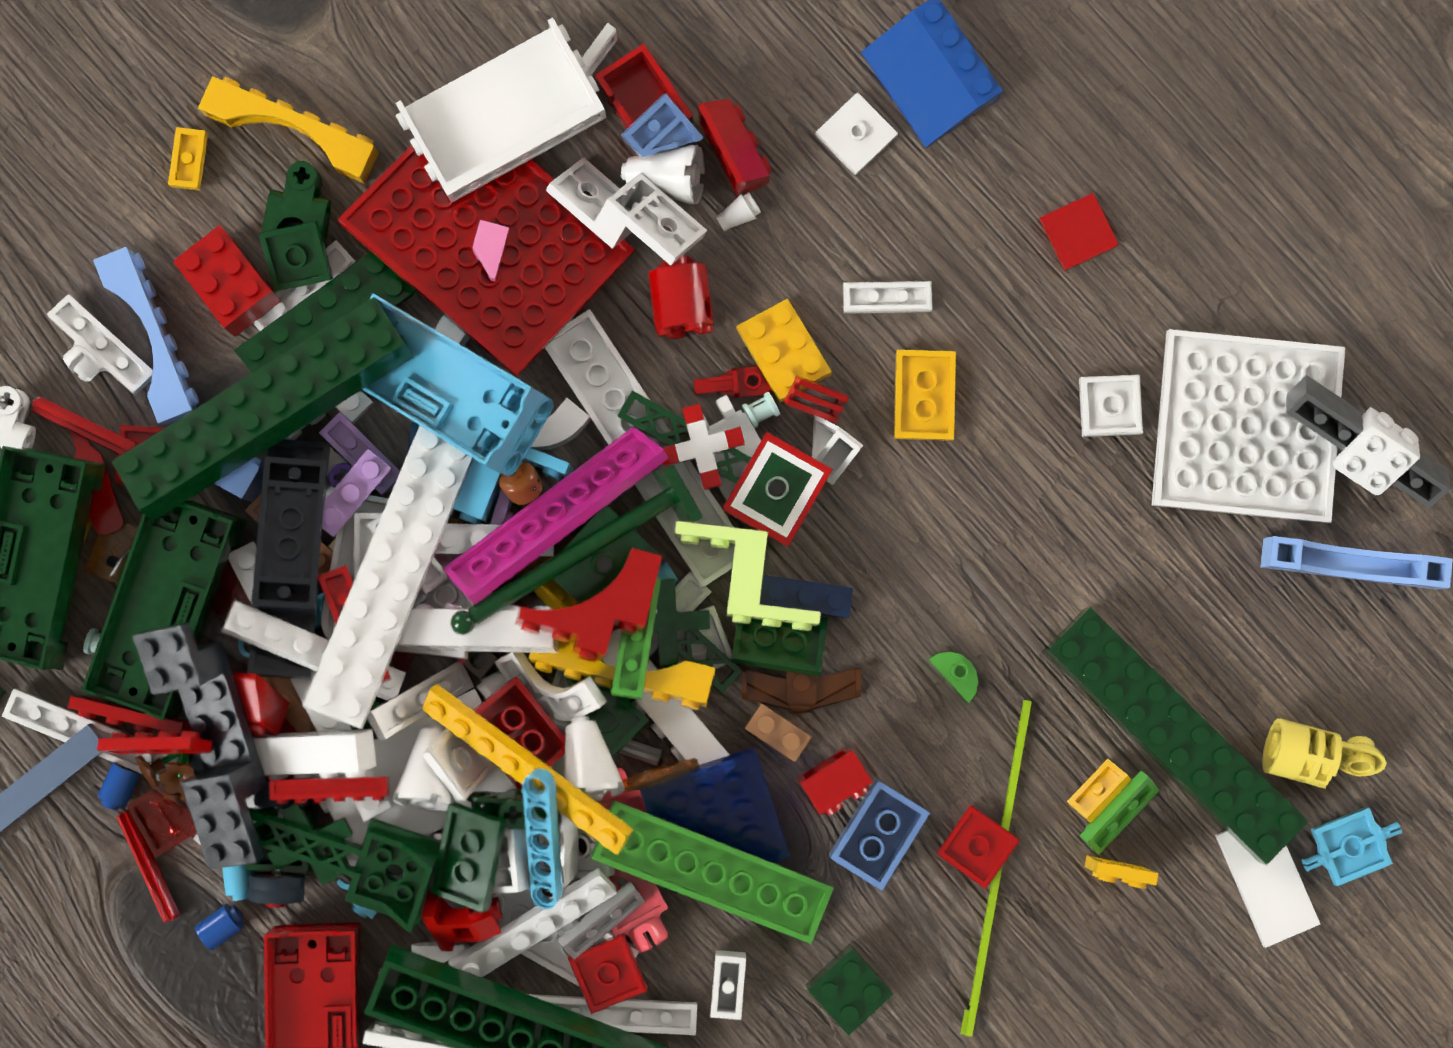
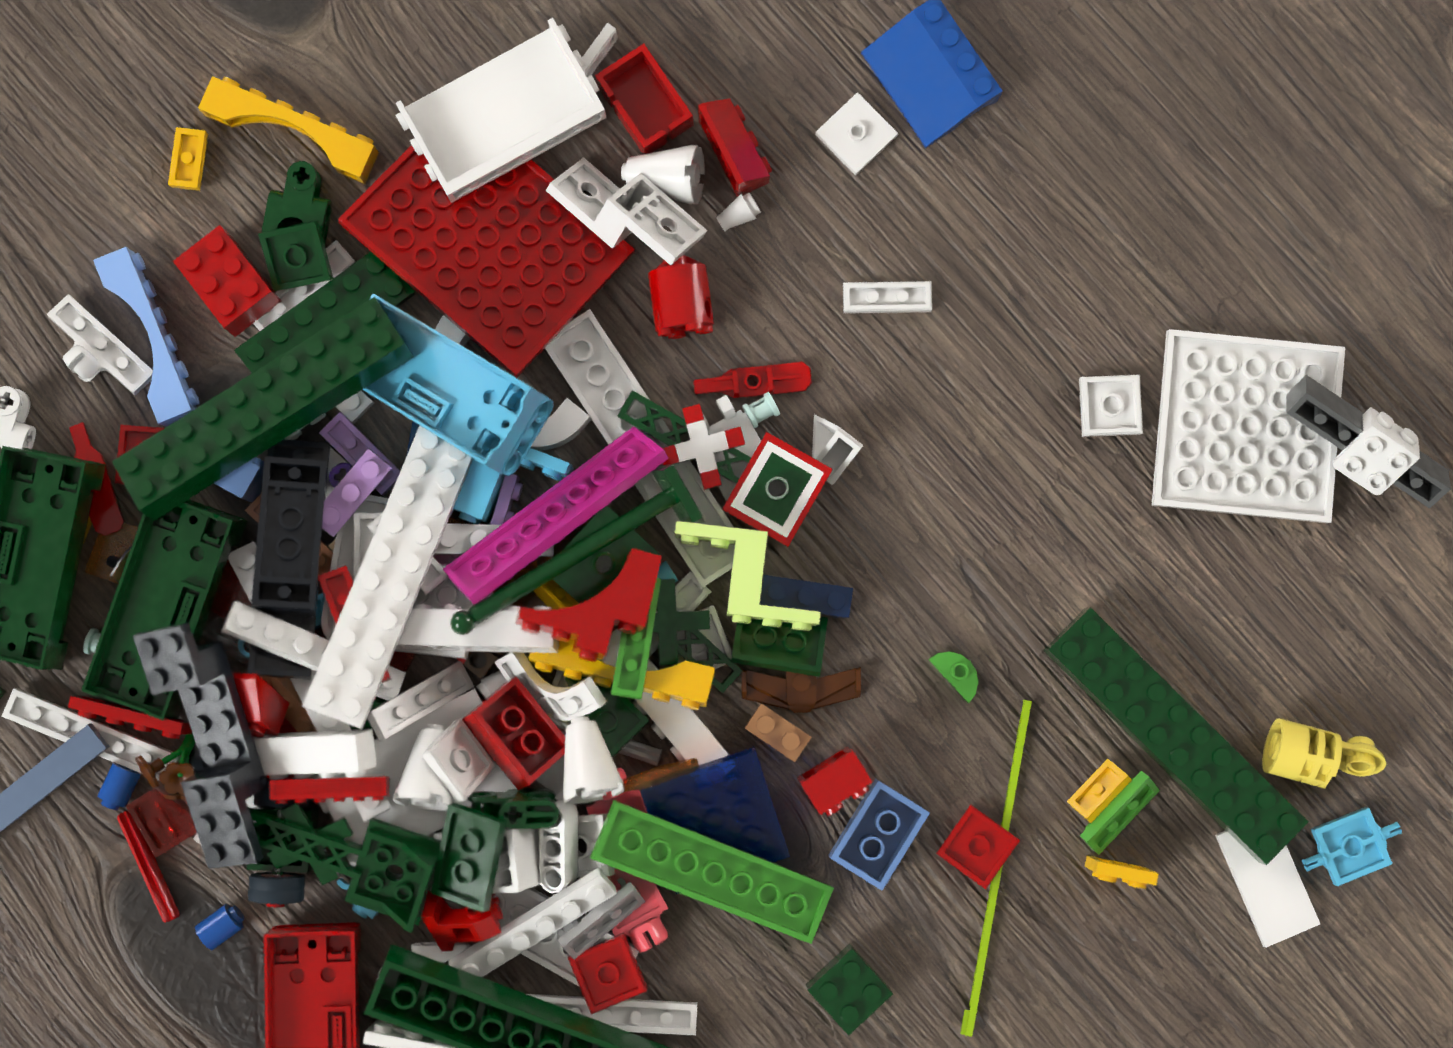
red axle [31,397,137,455] -> none
red plate [97,731,212,755] -> none
medium azure brick [222,864,254,901] -> none
yellow plate [422,684,633,855] -> none
bright pink tile [472,220,509,281] -> none
dark orange head [498,460,543,505] -> none
medium azure beam [522,768,563,909] -> none
medium blue wing [621,94,704,158] -> none
white brick [710,950,746,1020] -> none
yellow plate [736,299,832,403] -> none
red tile [784,375,849,423] -> none
yellow plate [894,350,956,441] -> none
red tile [1039,193,1119,271] -> none
light blue arch [1260,536,1453,590] -> none

